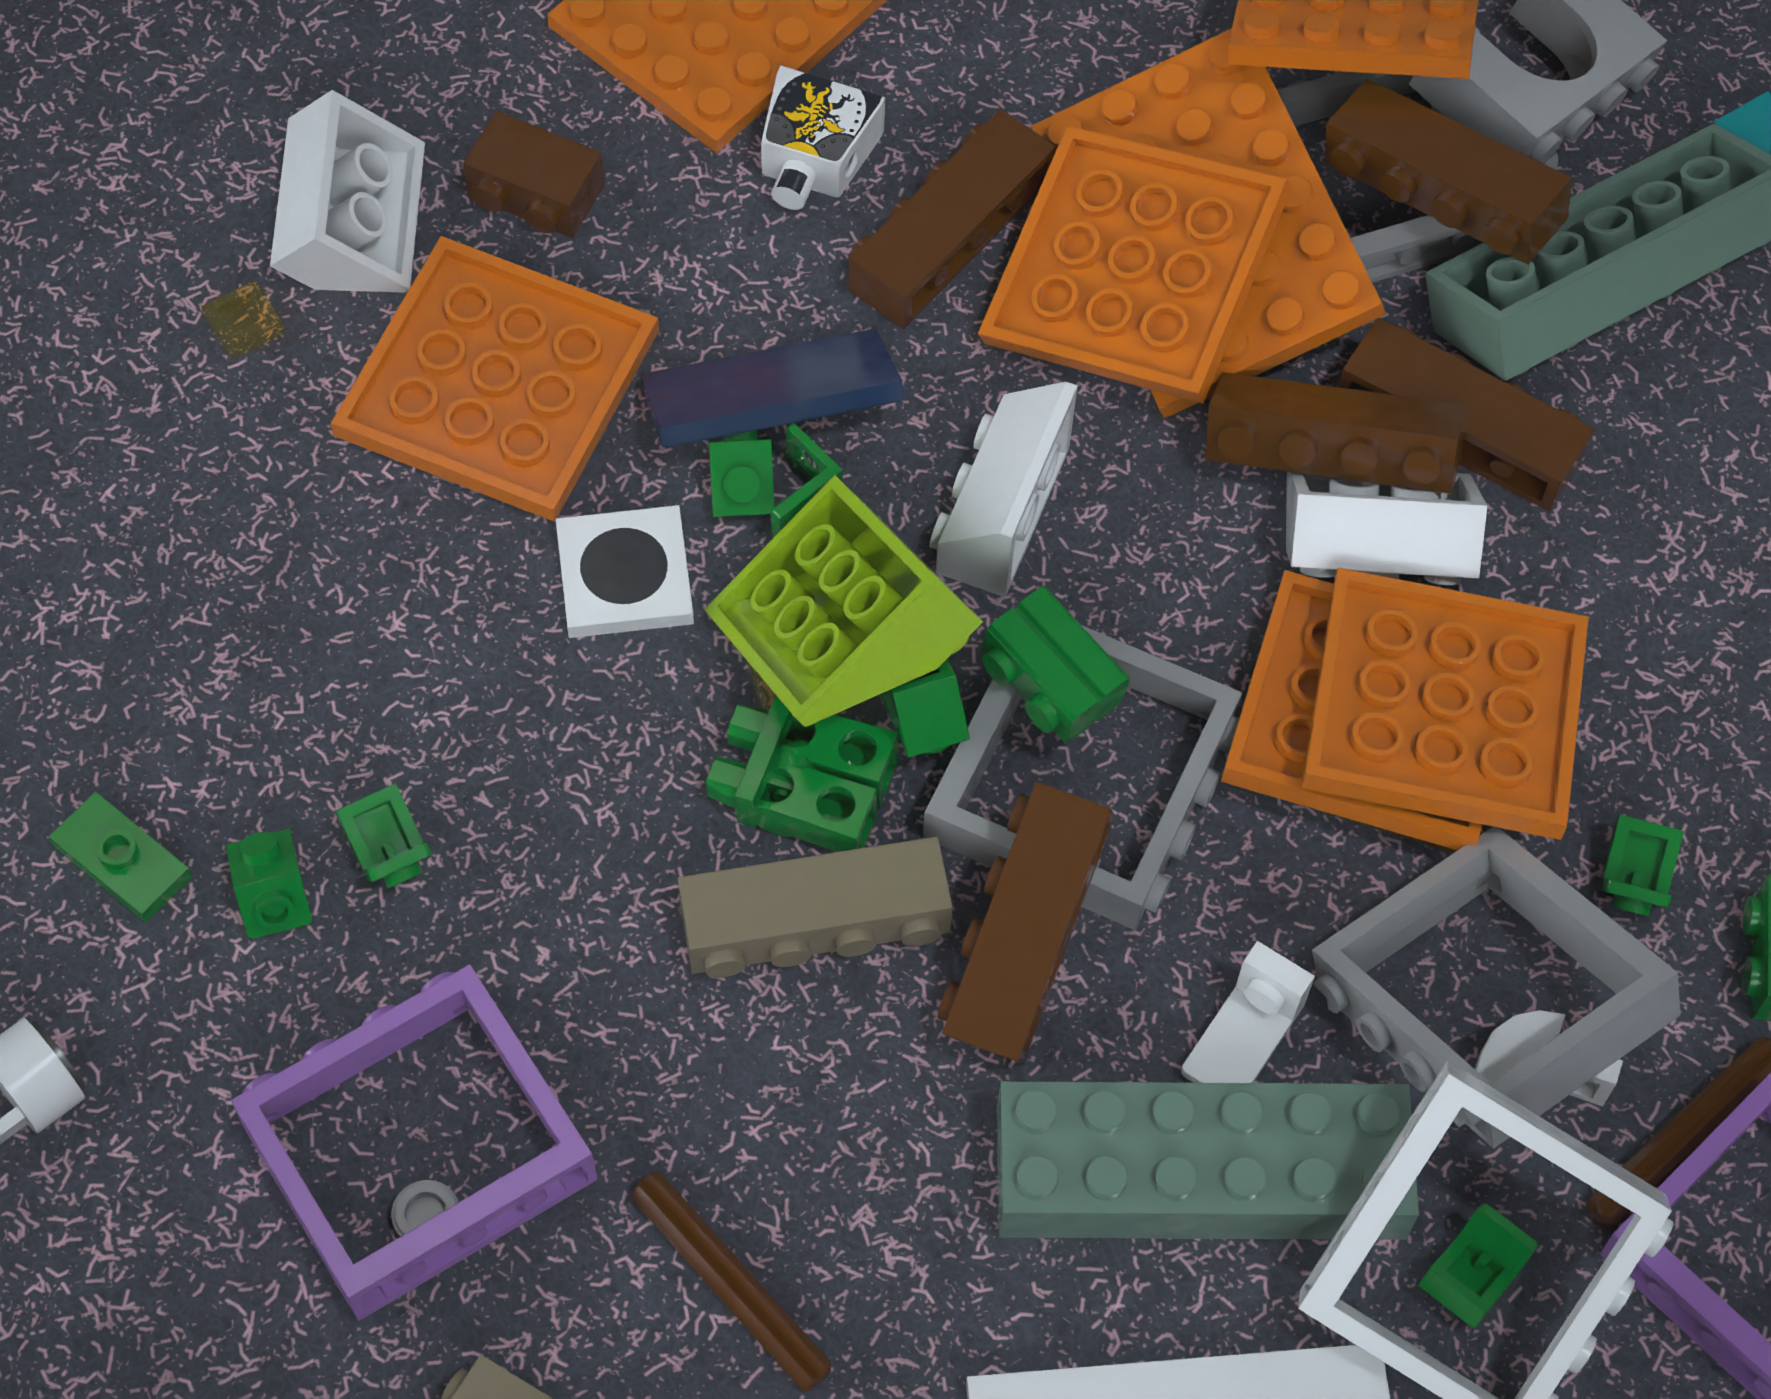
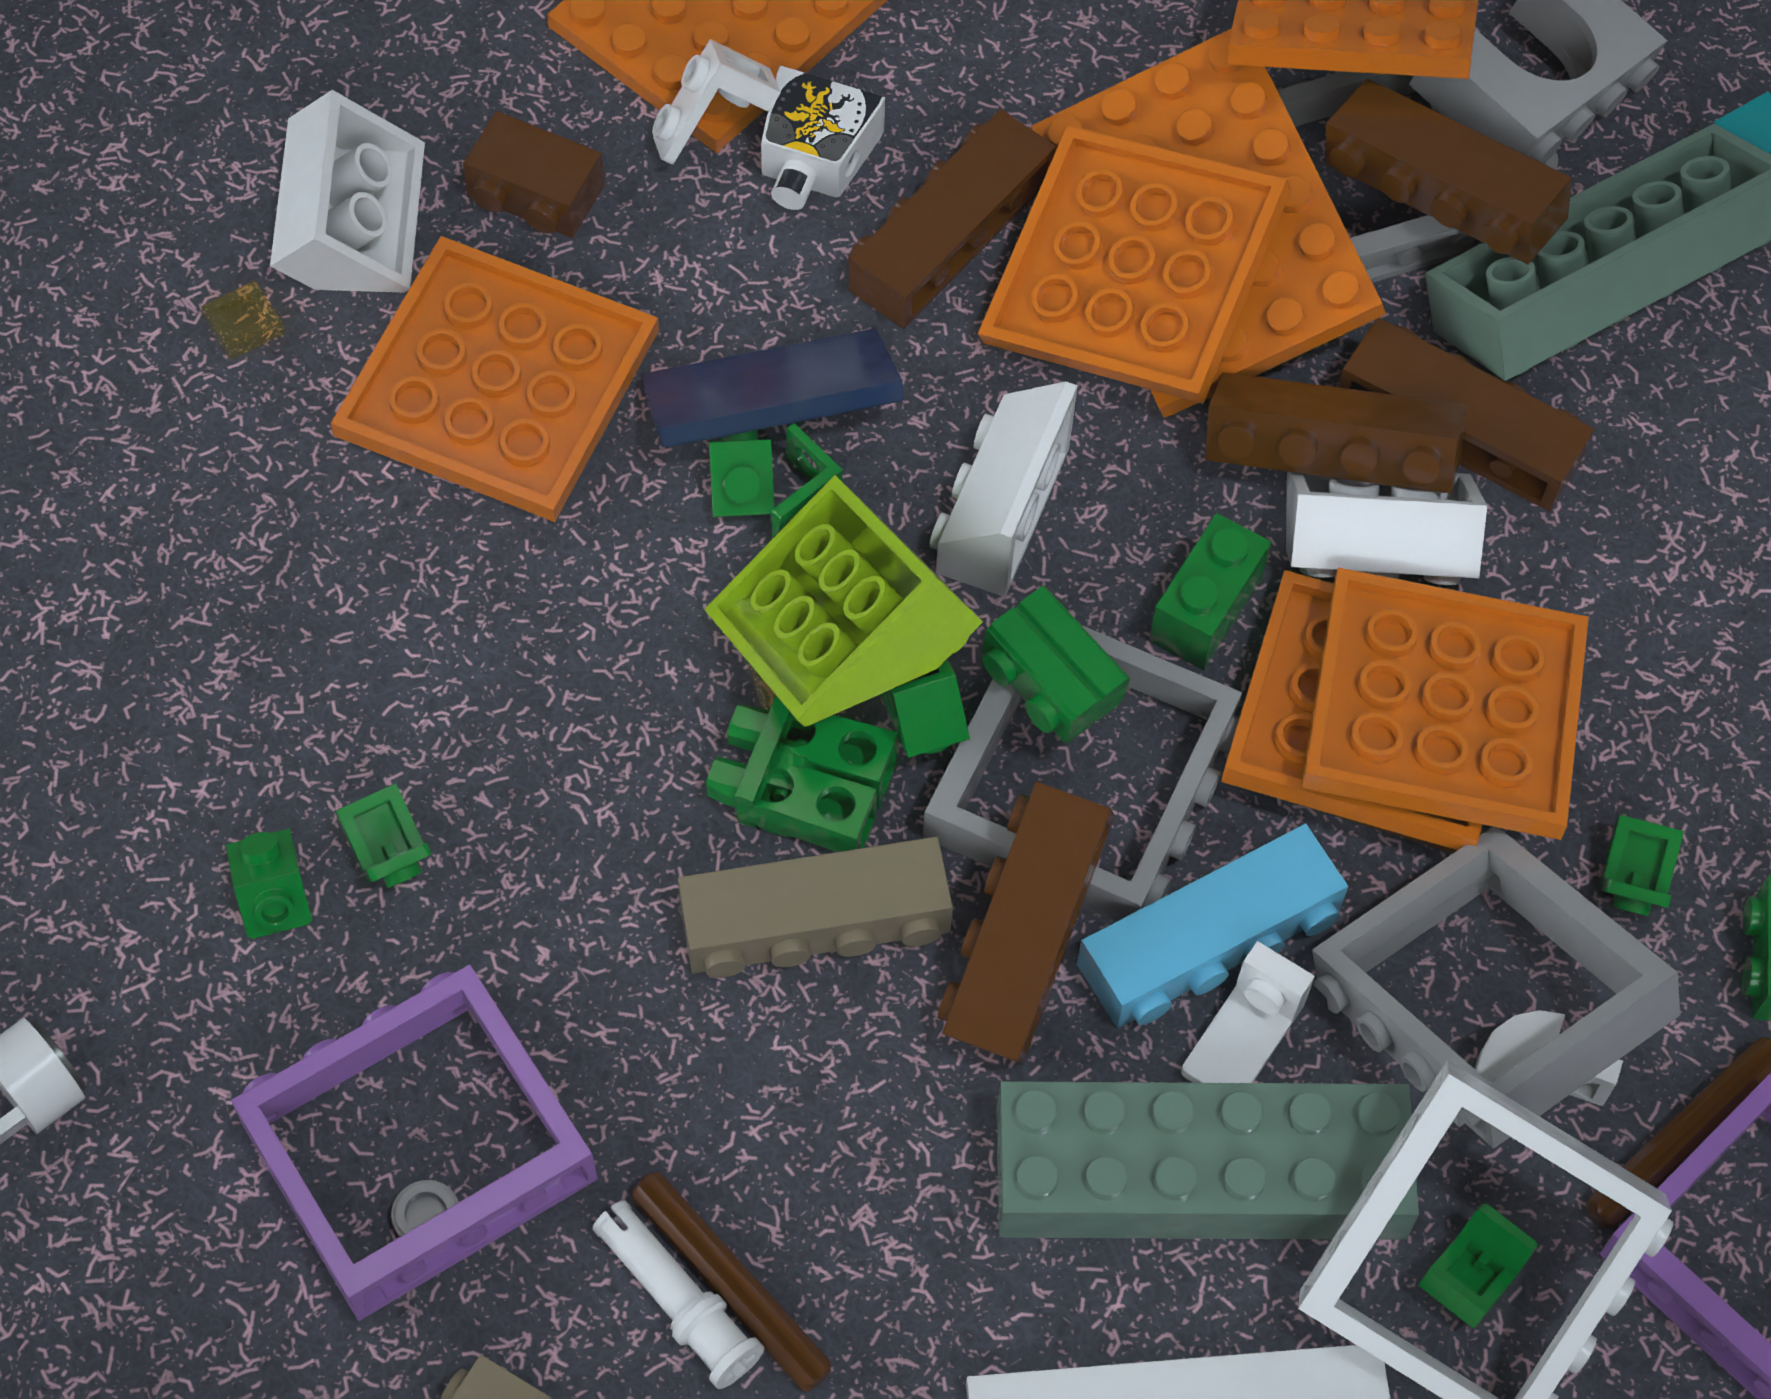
green plate [49,791,192,923] -> none
white tile [556,505,694,638] -> none
none -> white pin [592,1201,764,1389]
none -> white bracket [652,39,781,164]
none -> medium azure brick [1077,823,1349,1029]
none -> green brick [1149,513,1271,670]

